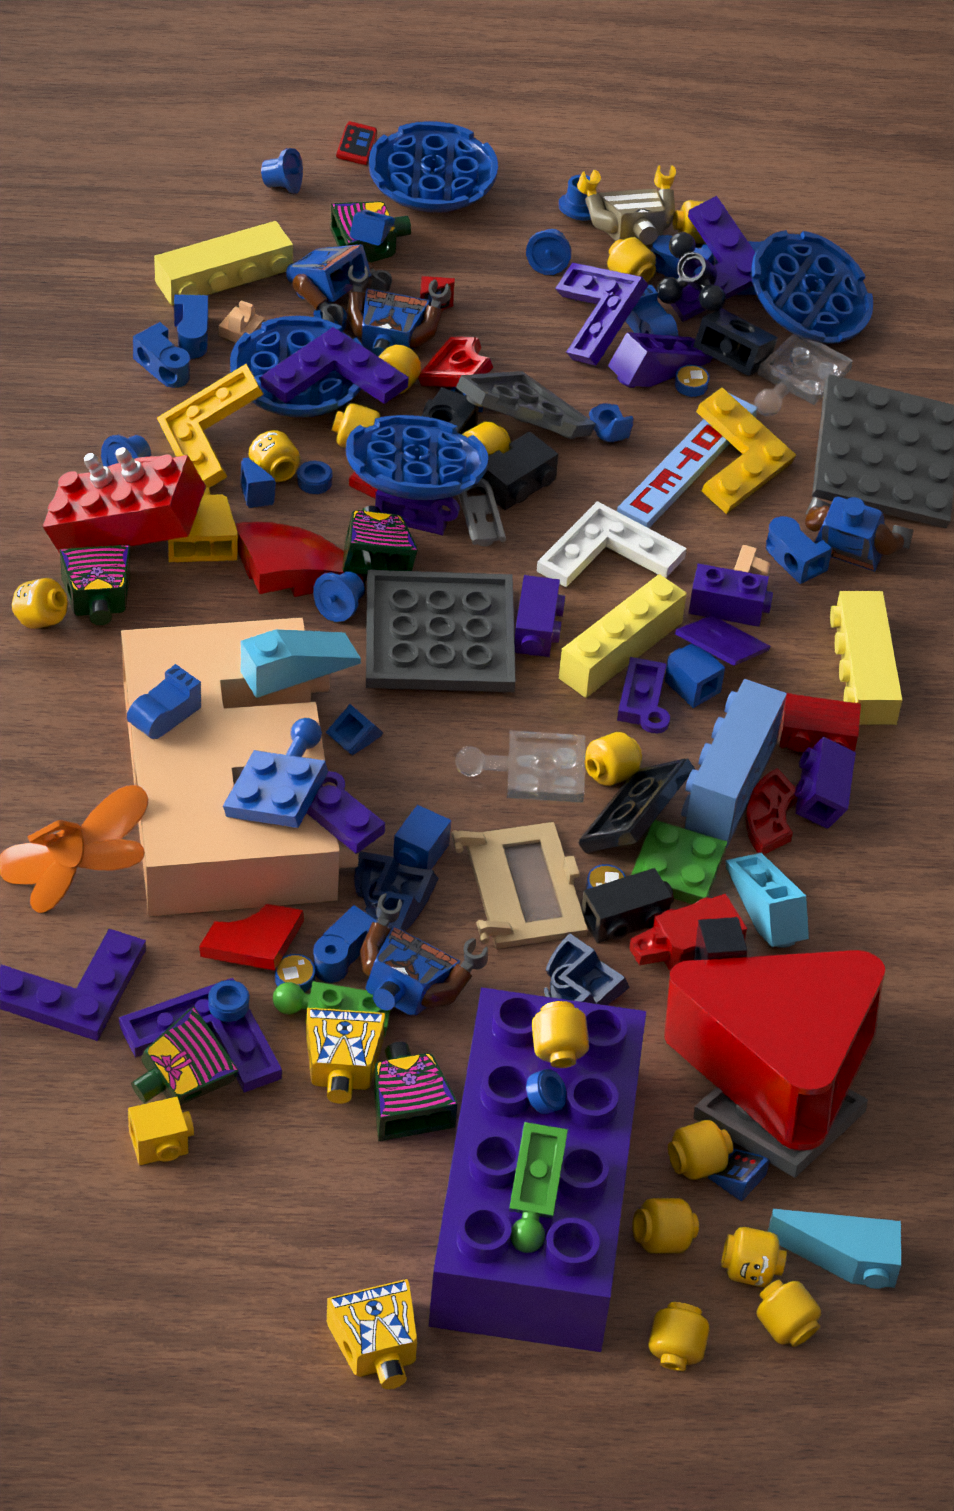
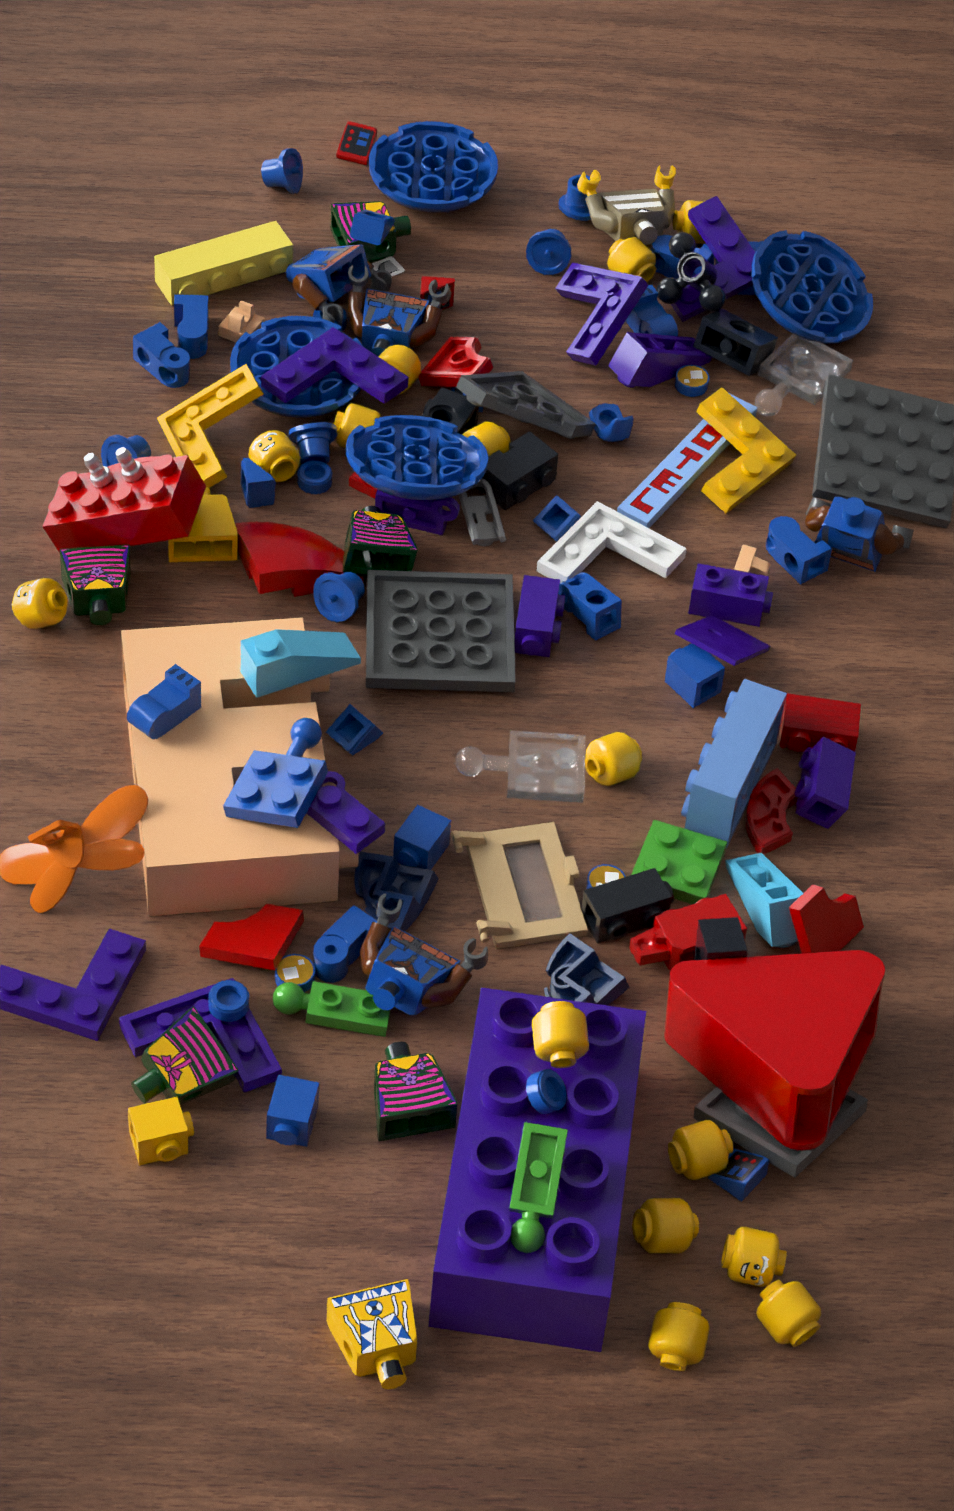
yellow torso [306,1008,385,1104] -> none
light yellow brick [559,574,687,698] -> none
black tile [578,758,695,853] -> none
dark purple hinge [617,657,670,734] -> none
medium azure slope [768,1209,901,1289] -> none
light yellow brick [830,591,902,725] -> none
none -> blue brick [266,1075,319,1147]
none -> blue piece [288,422,337,464]
none -> sticker [372,256,405,276]
none -> blue slope [532,495,581,542]
none -> blue leg [559,572,622,641]
none -> red tile [789,885,864,953]

